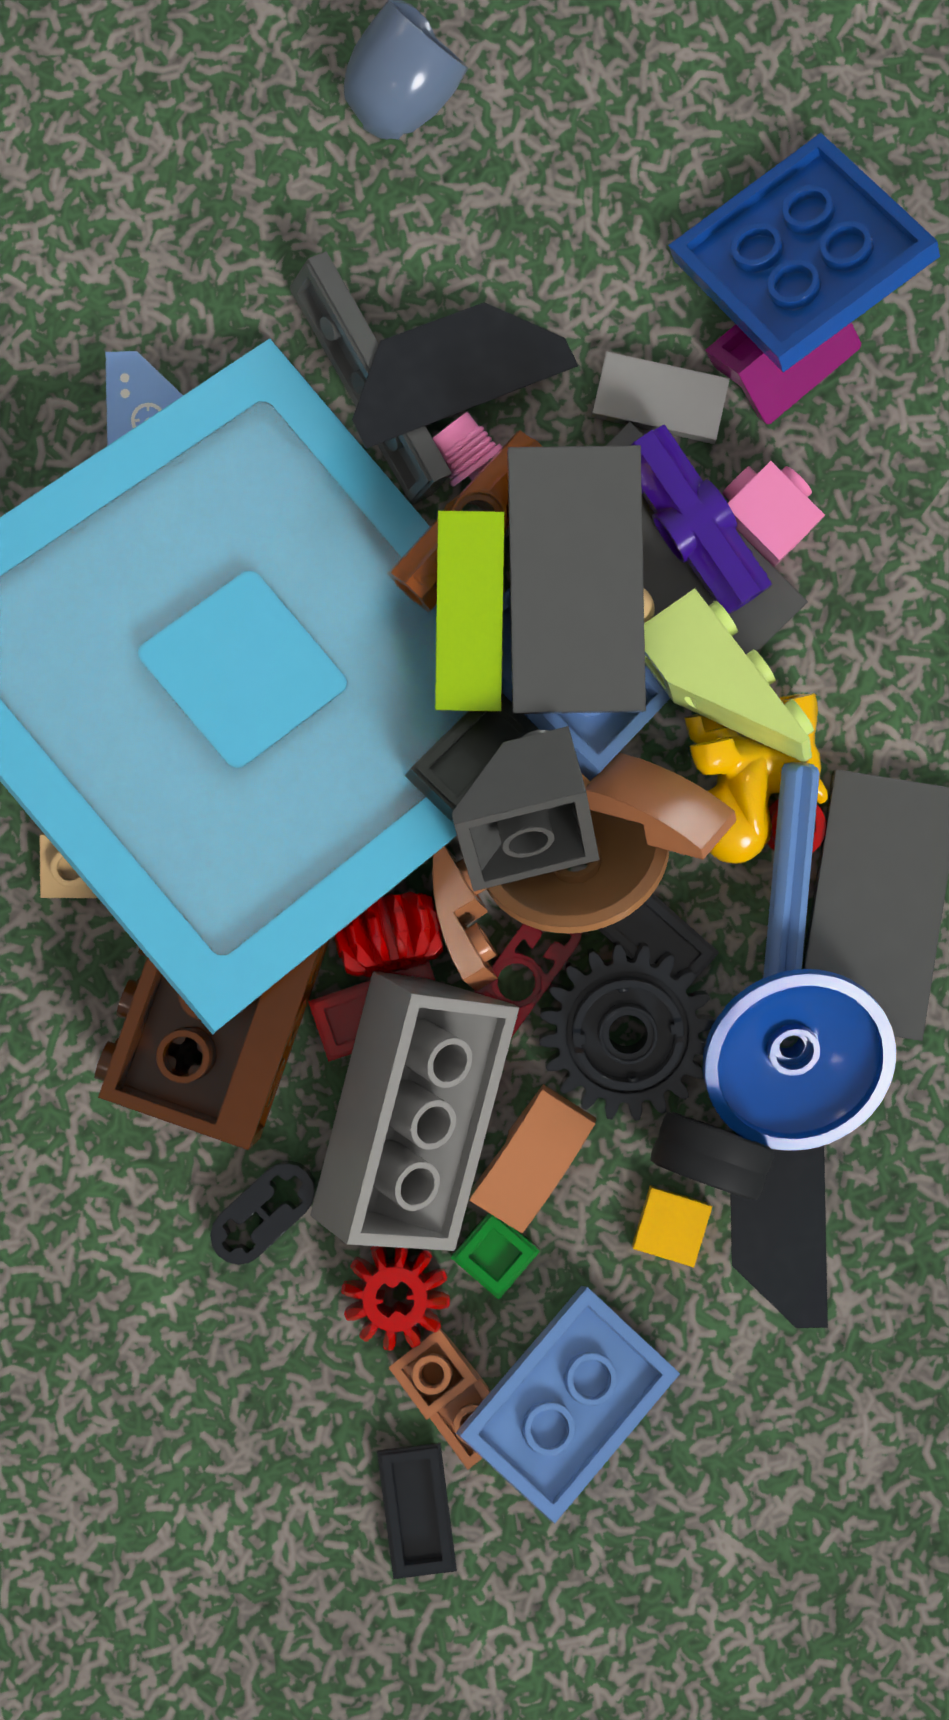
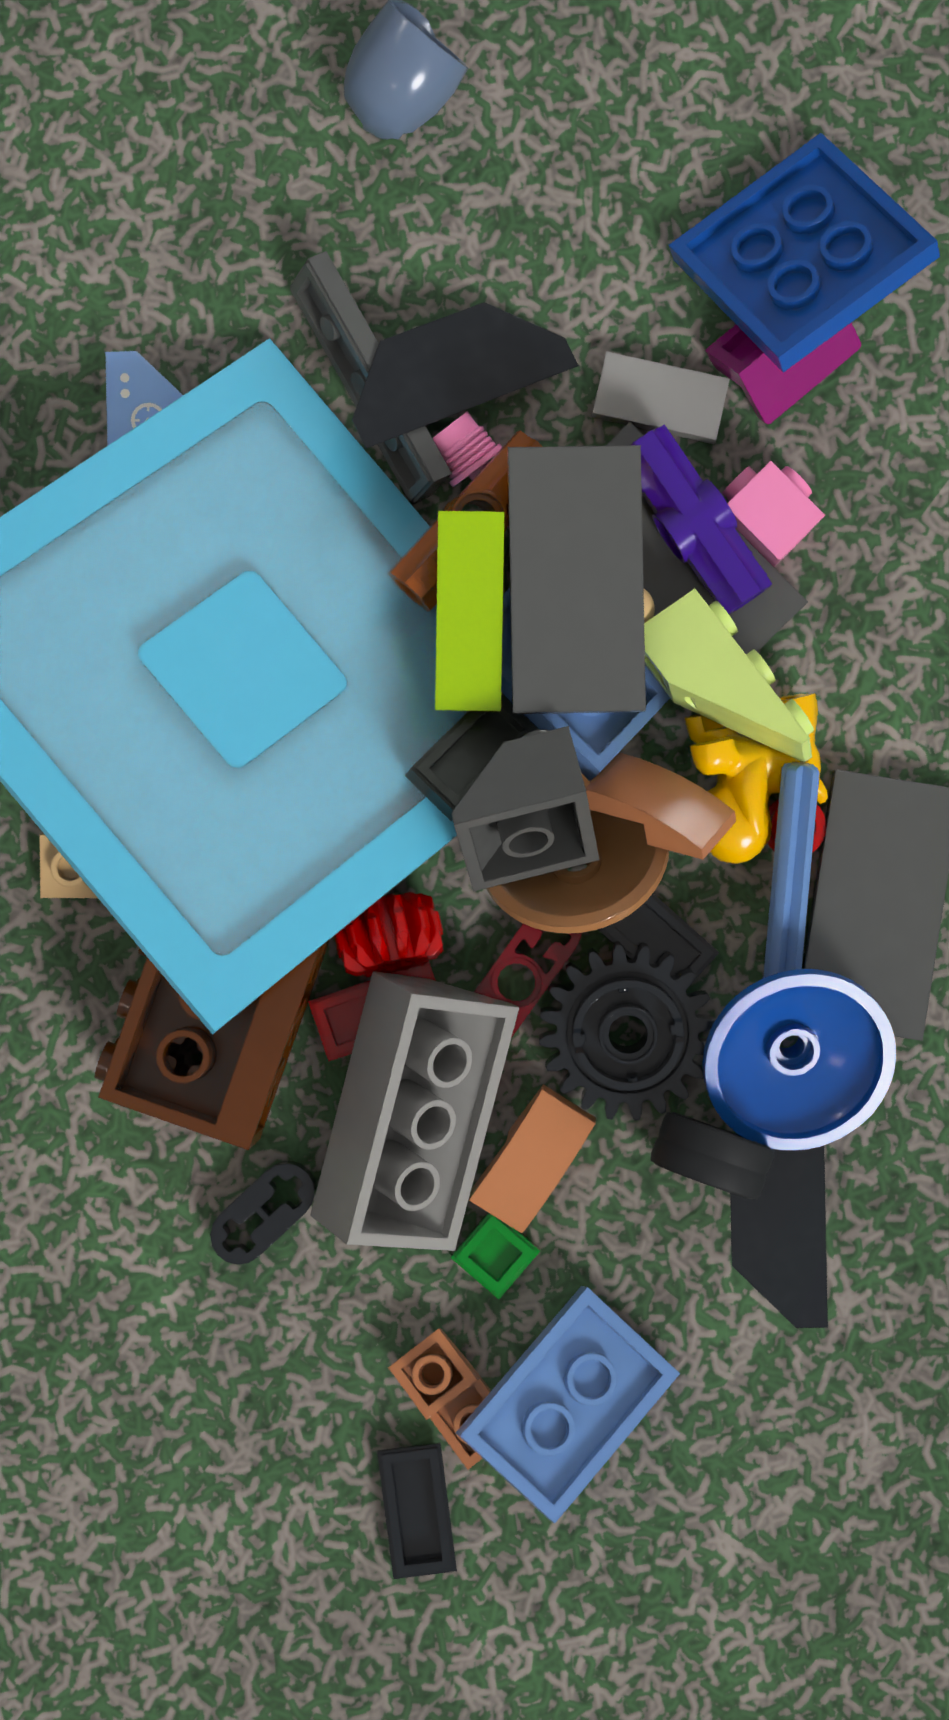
red gear [341,1246,450,1351] -> none
nougat slope [432,846,498,991] -> none
yellow tile [632,1185,713,1268] -> none

